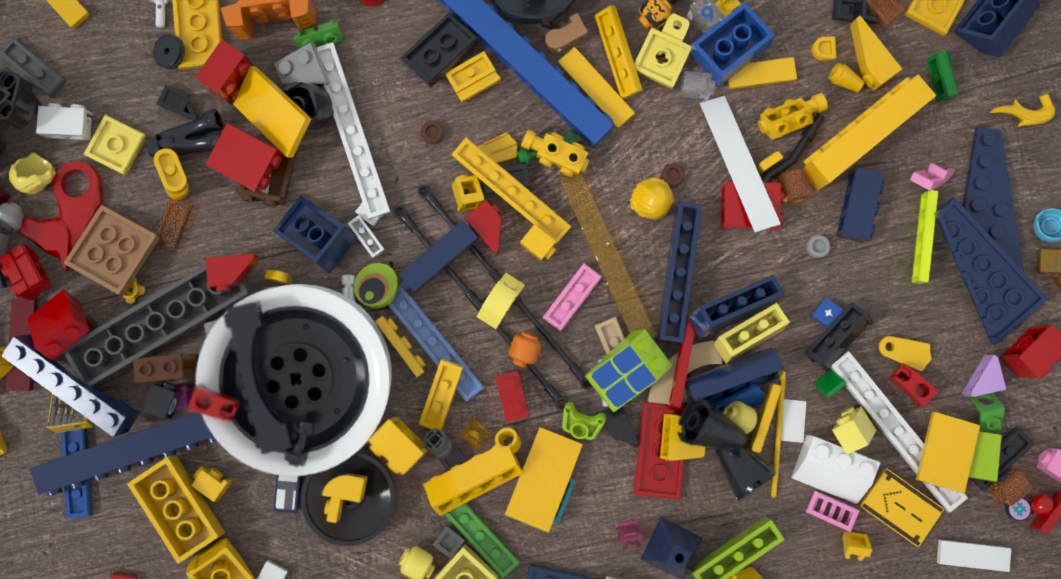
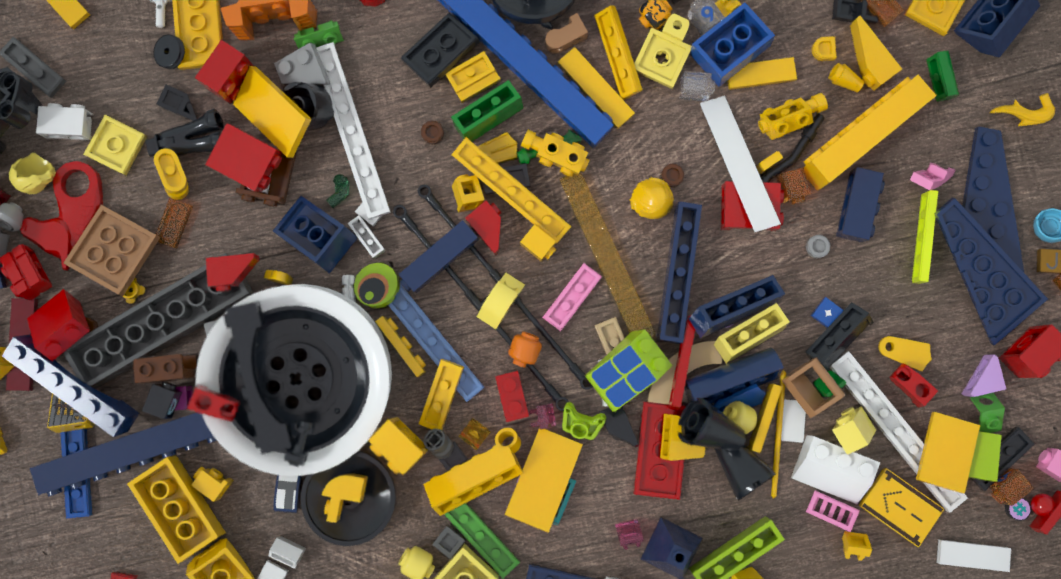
none -> white piece [269,536,306,569]
none -> clear green arm [326,174,349,209]
none -> green brick [451,80,524,142]
none -> clear pink tile [528,403,556,429]
none -> medium nougat tile [782,357,845,418]

